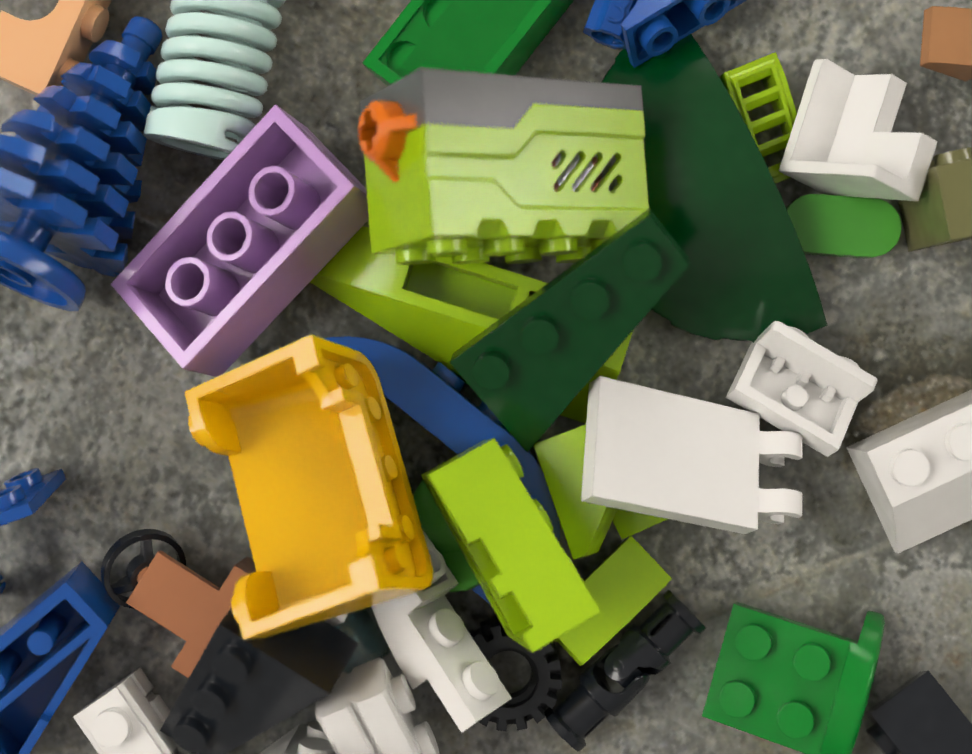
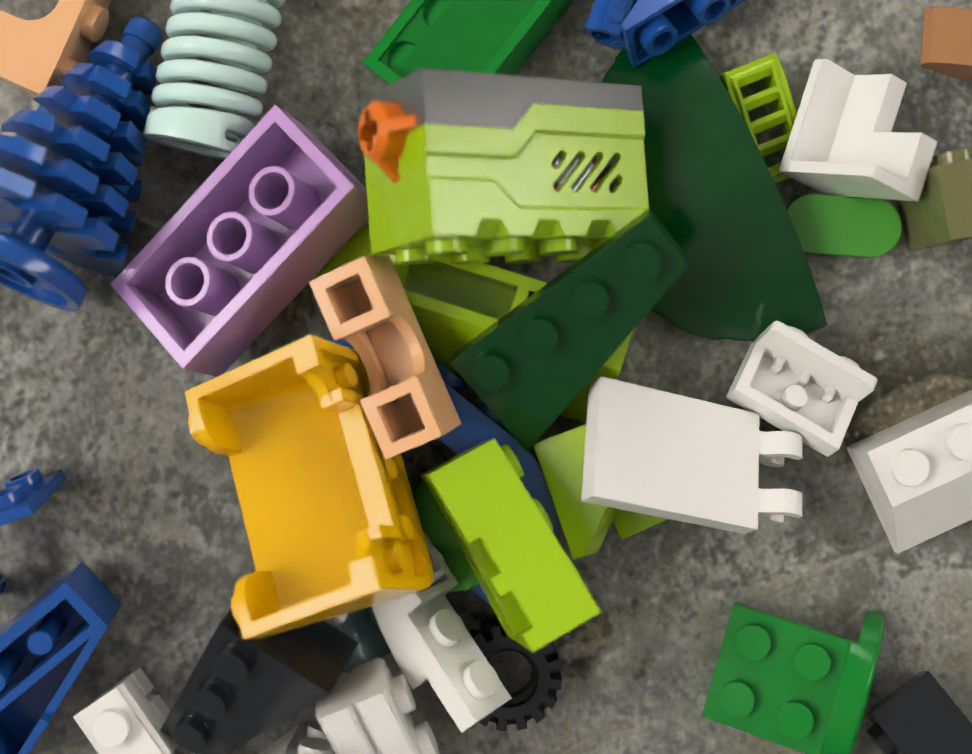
nougat piece [101,529,256,678] -> none
black piece [544,589,706,752] -> none
lime slope [555,536,672,666] -> none
none -> light nougat arch [309,254,462,459]

